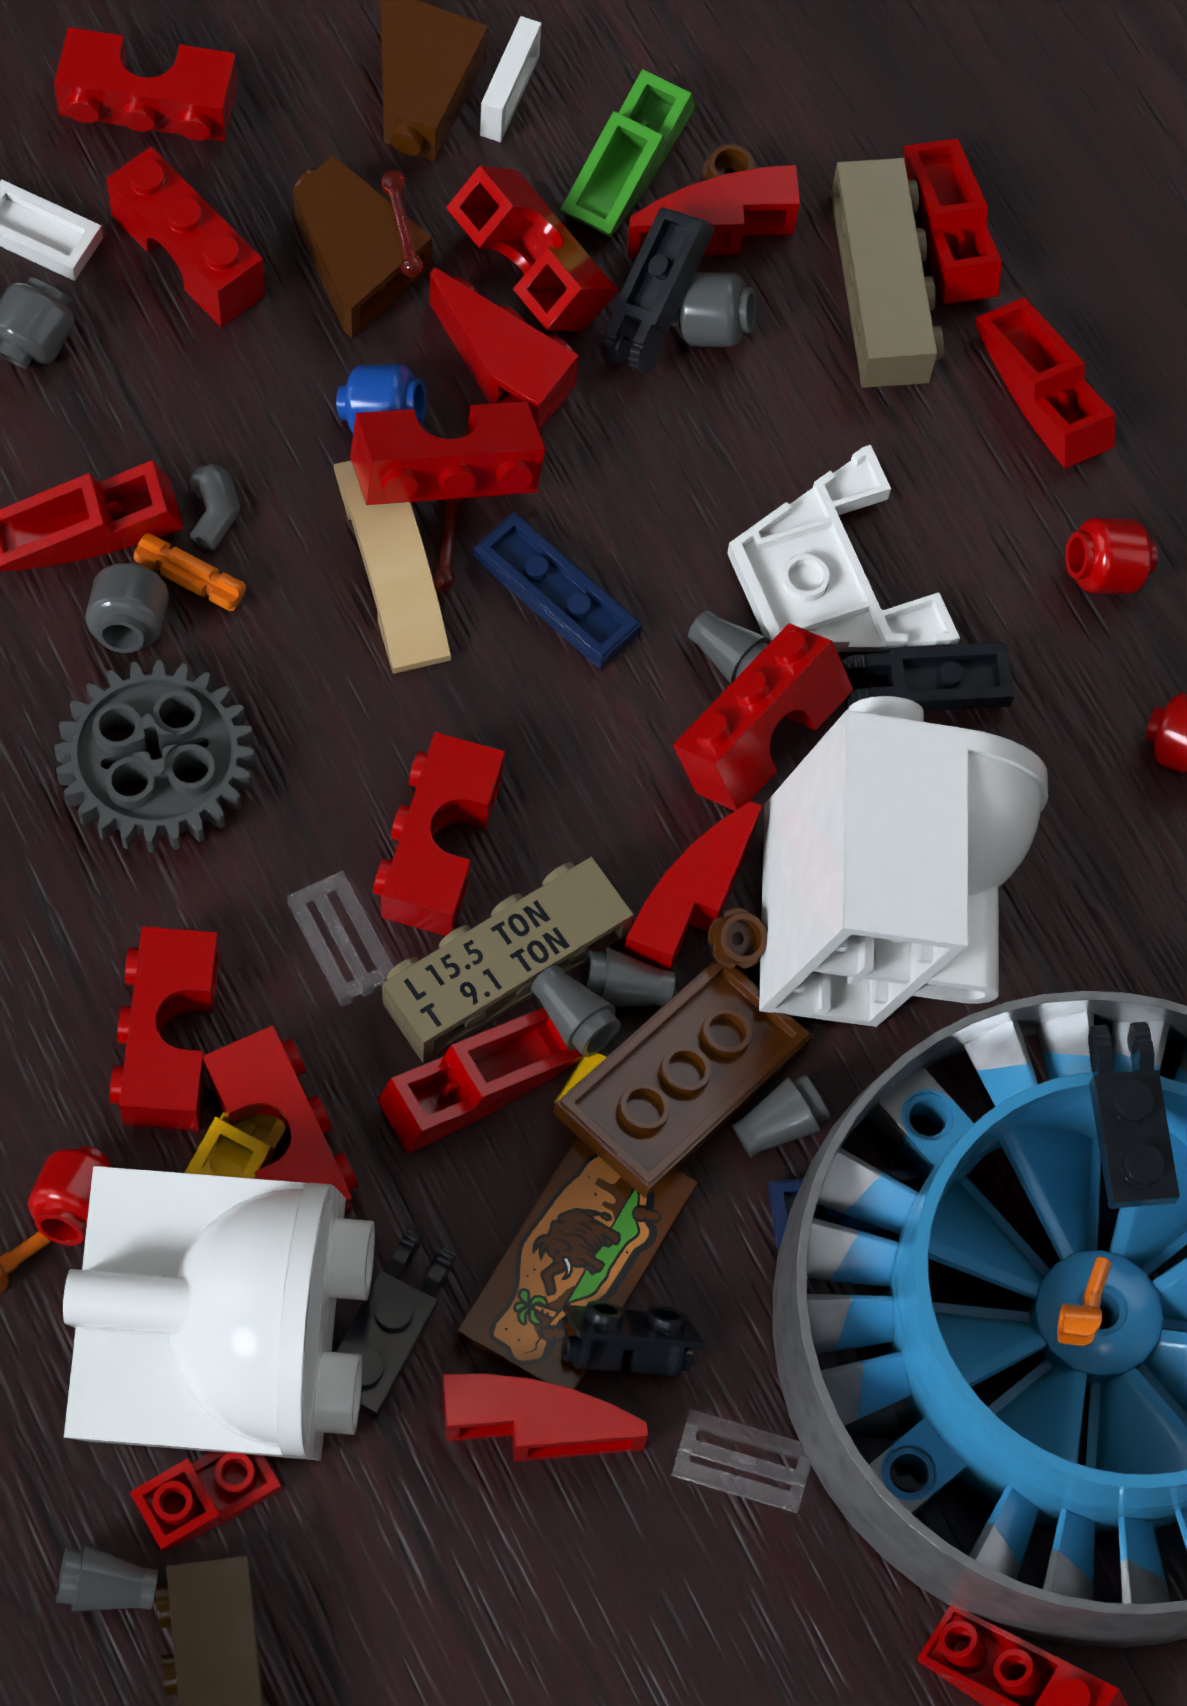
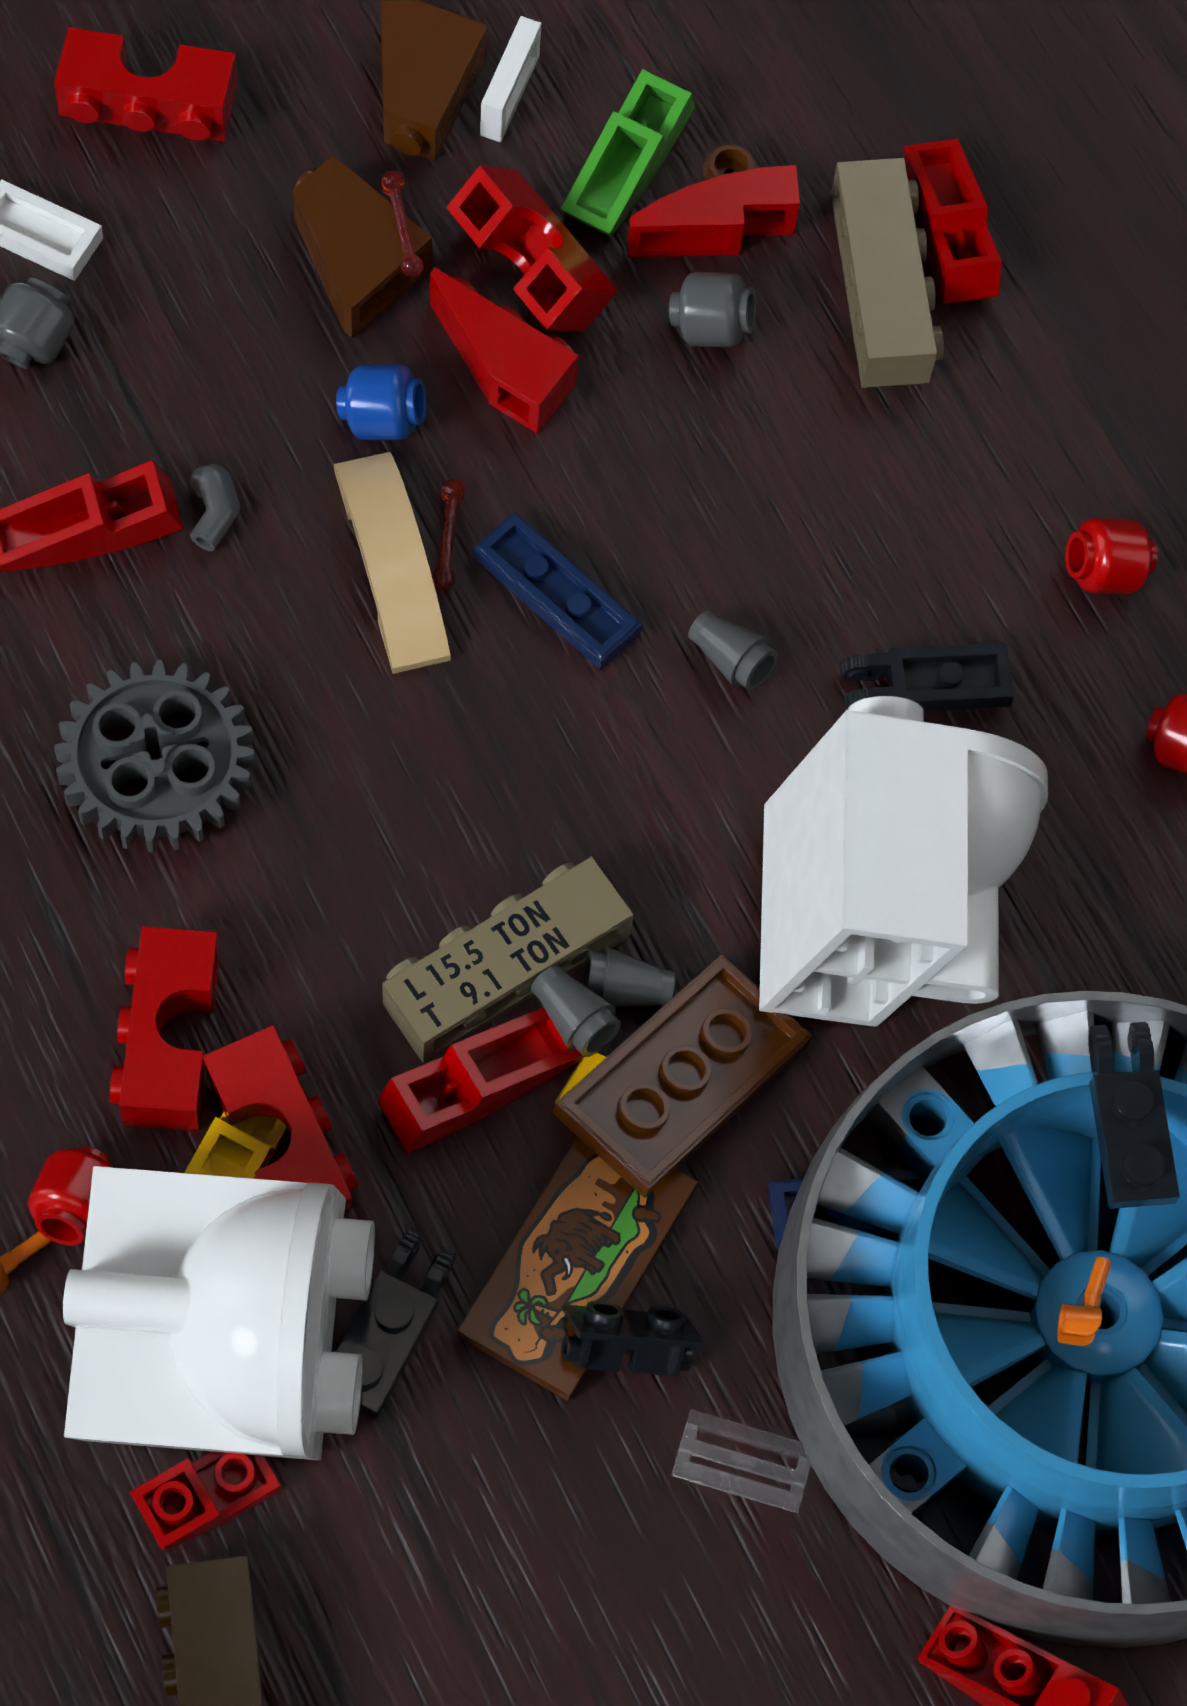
dark grey cone [56,1544,158,1612] -> none
dark grey head [85,563,169,653] -> none
red arch [106,147,265,328] -> none
orange axle [133,534,246,611] -> none
clear tile [287,871,394,1007] -> none
red arch [350,401,545,505] -> none
red arch [373,732,505,936] -> none
red slope [442,1374,648,1462] -> none
black hinge [601,207,716,373] -> none
red slope [624,801,762,971] -> none
red arch [673,623,853,811] -> none
reddish brown plate [708,908,767,969] -> none
white wing [727,445,960,652] -> none
dark grey cone [732,1075,830,1158] -> none
red slope [975,297,1115,469] -> none

